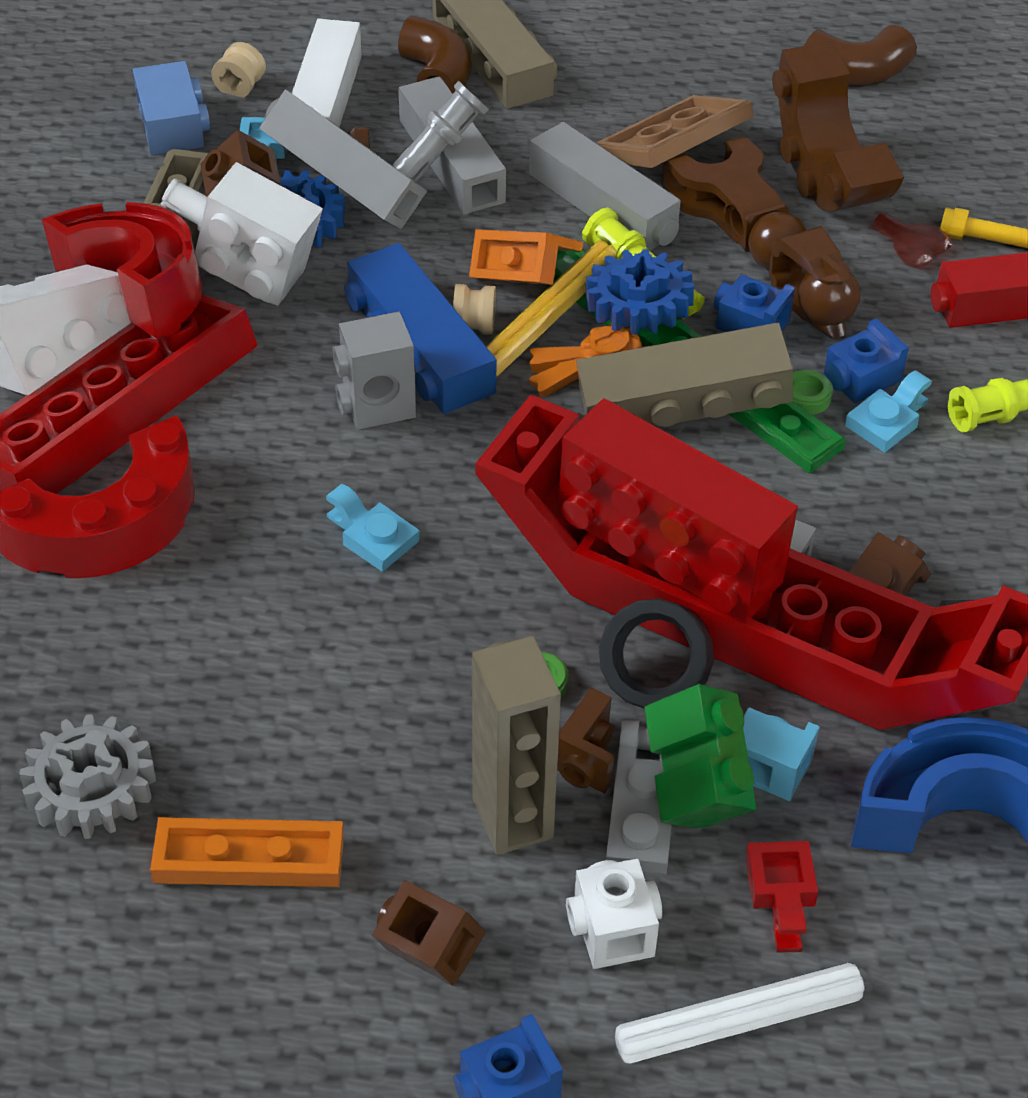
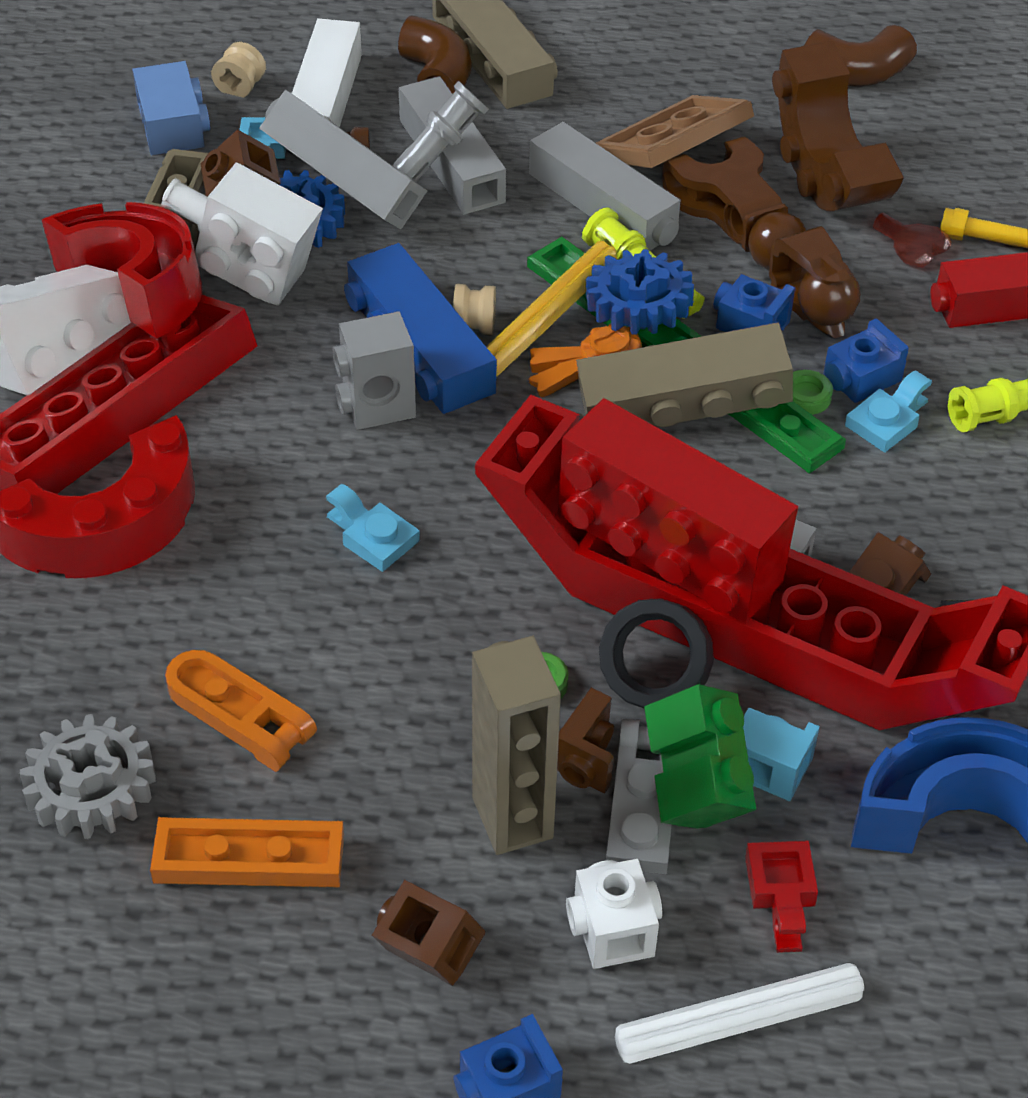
orange panel [469,229,583,285] -> none
none -> orange plate [165,650,317,772]

